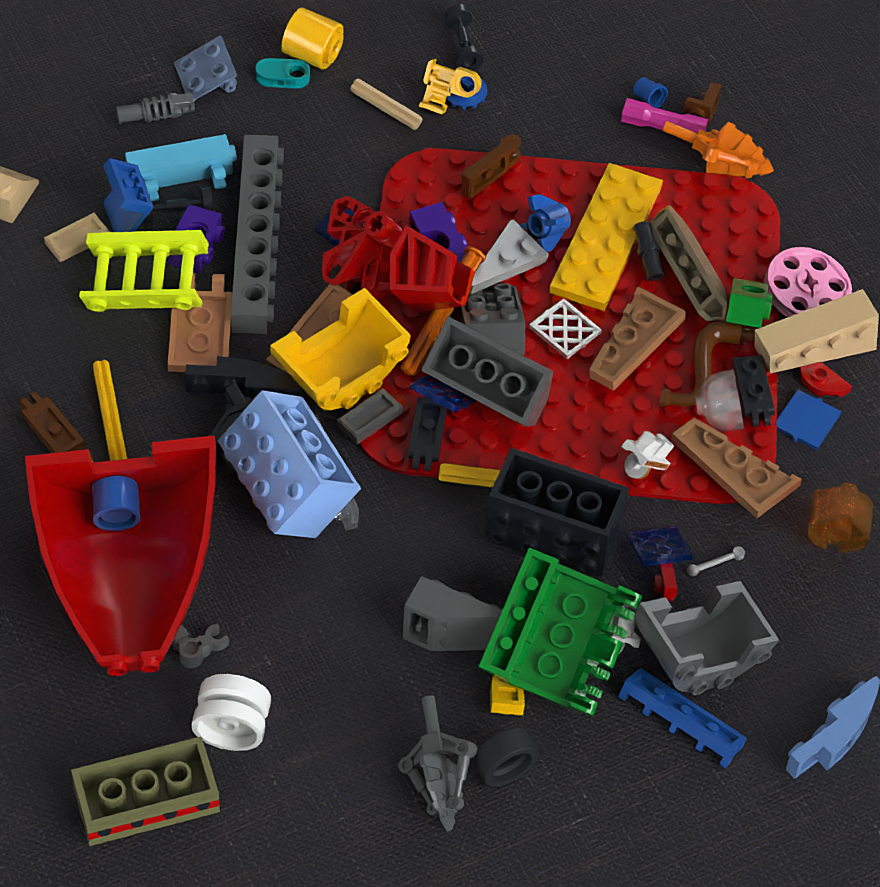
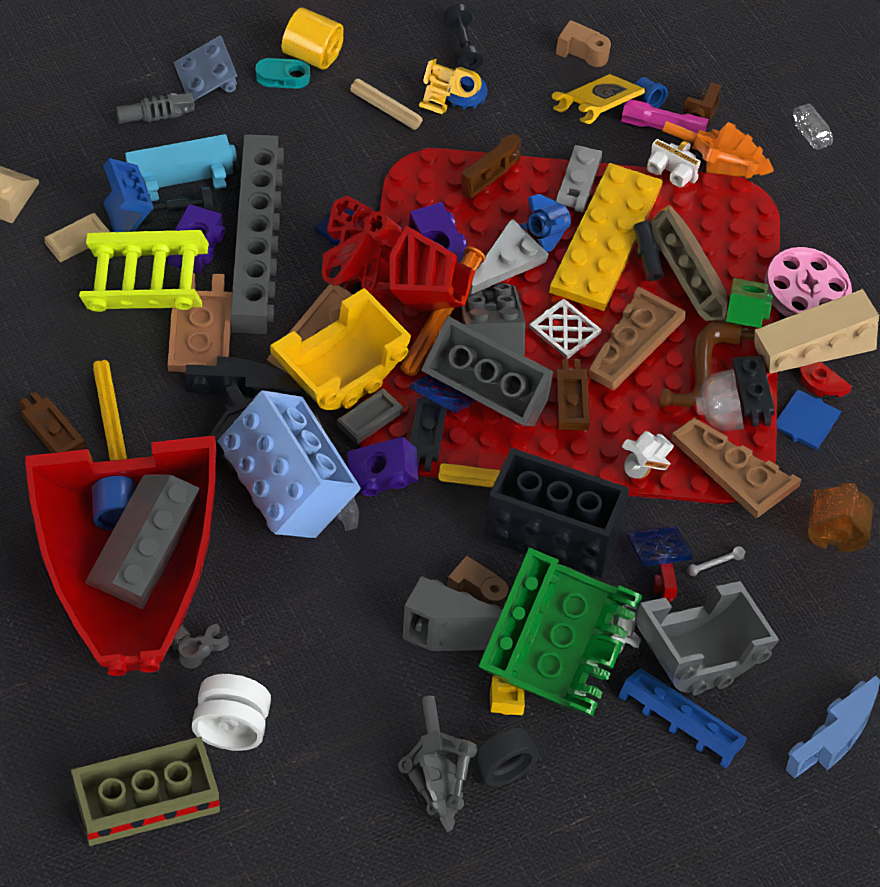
none -> dark grey slope [85,475,201,609]
none -> dark purple brick [348,437,418,496]
none -> medium nougat leg [447,556,508,609]
none -> yellow flag [552,74,644,124]
none -> medium nougat leg [556,20,611,67]
none -> light grey plate [556,145,602,213]
none -> reddish brown hinge [556,359,590,430]
none -> white hips [647,139,701,188]
none -> clear beam [793,103,833,150]

